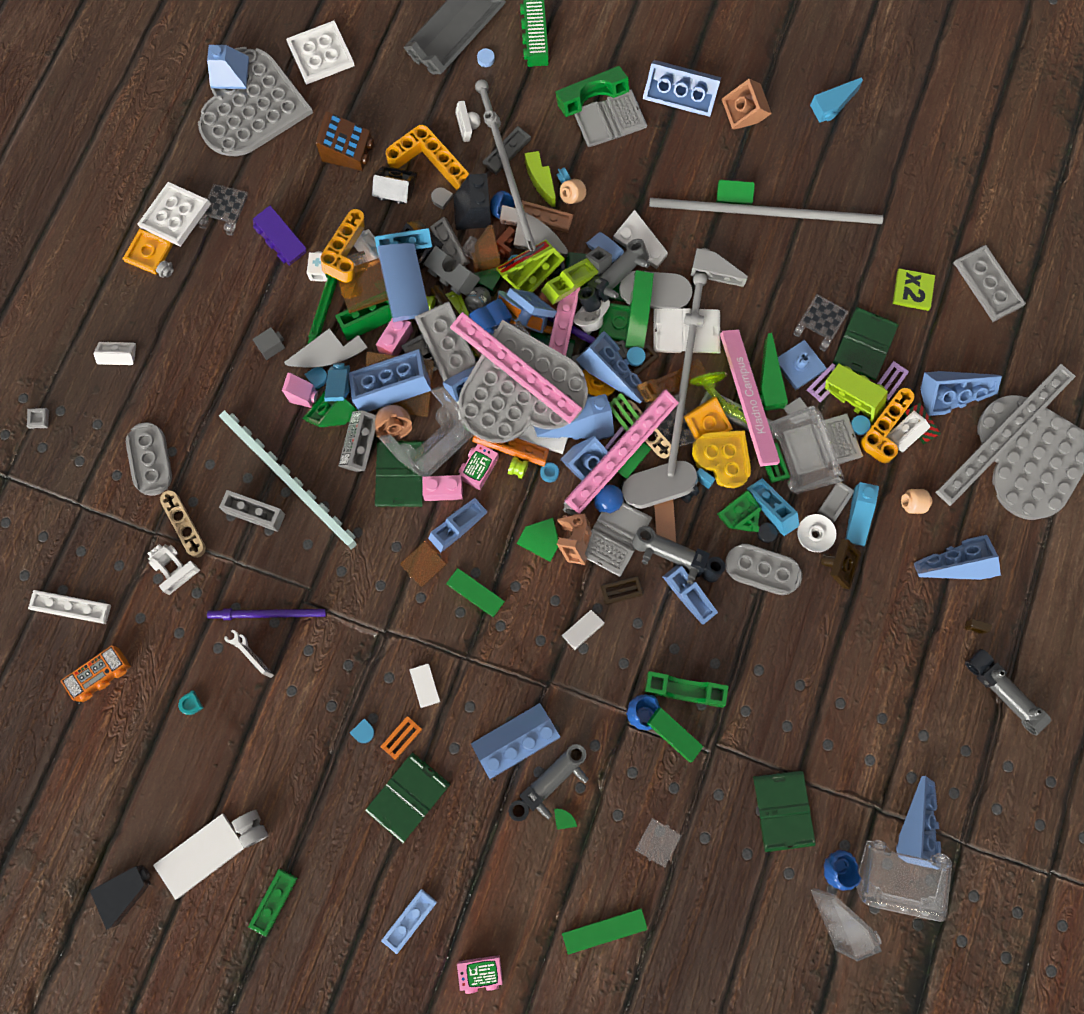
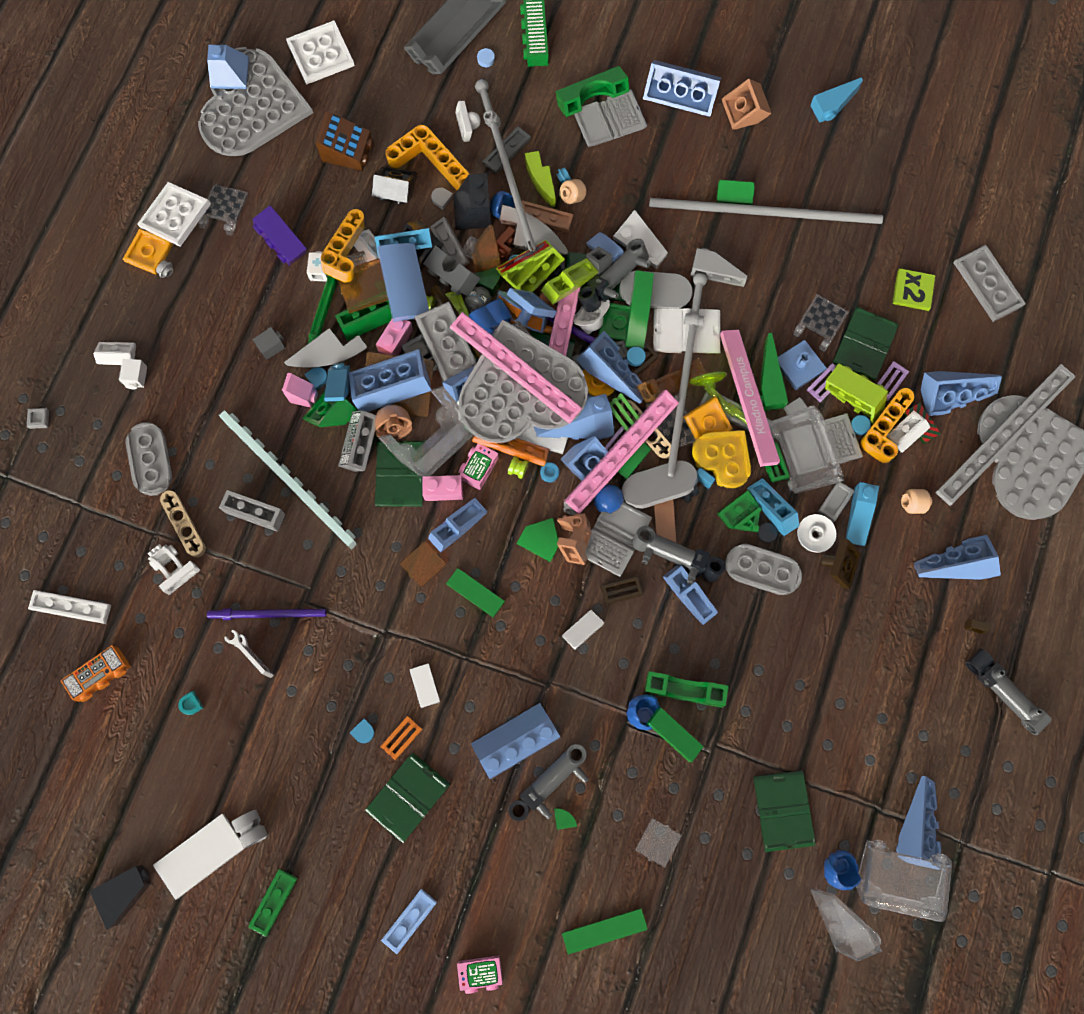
none -> white brick [119,359,147,389]

